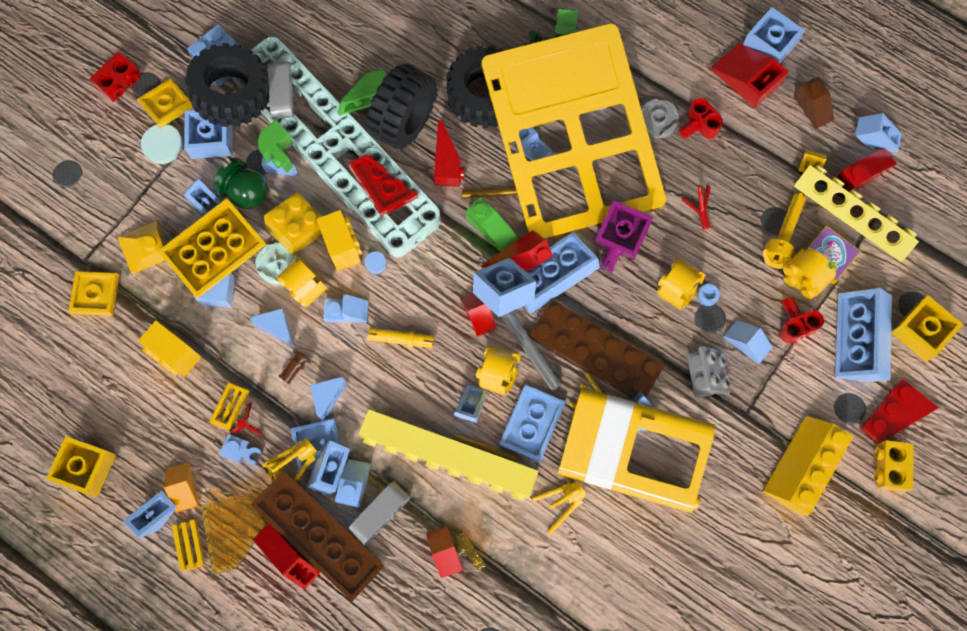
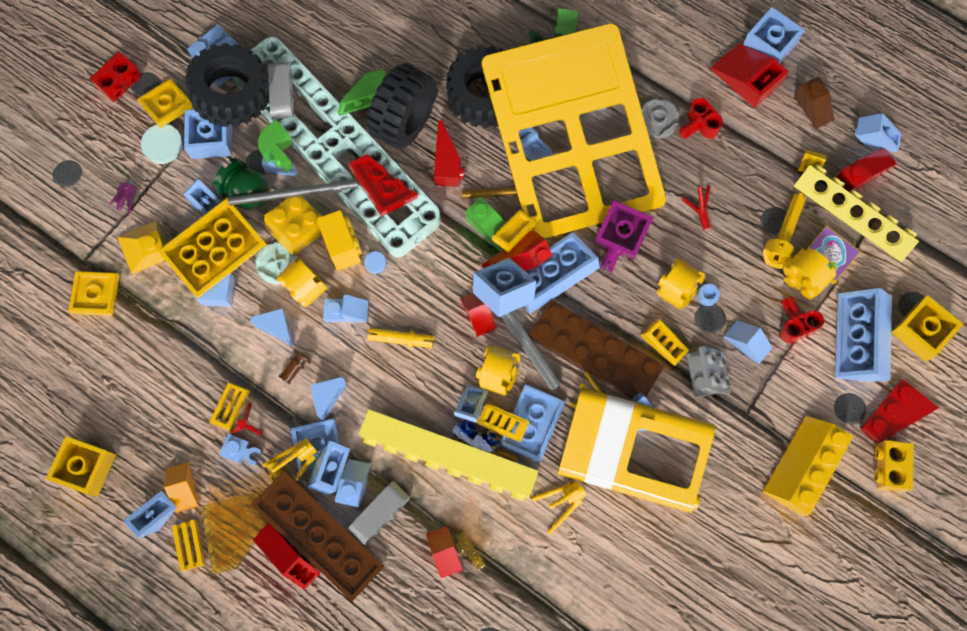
yellow brick [138,320,201,377] -> none
none -> flat silver piece [109,181,137,213]
none -> flat silver bar [228,179,358,206]
none -> clear blue slope [451,420,502,453]
none -> yellow slope [477,404,529,442]
none -> yellow tile [492,210,536,253]
none -> yellow slope [640,319,689,366]

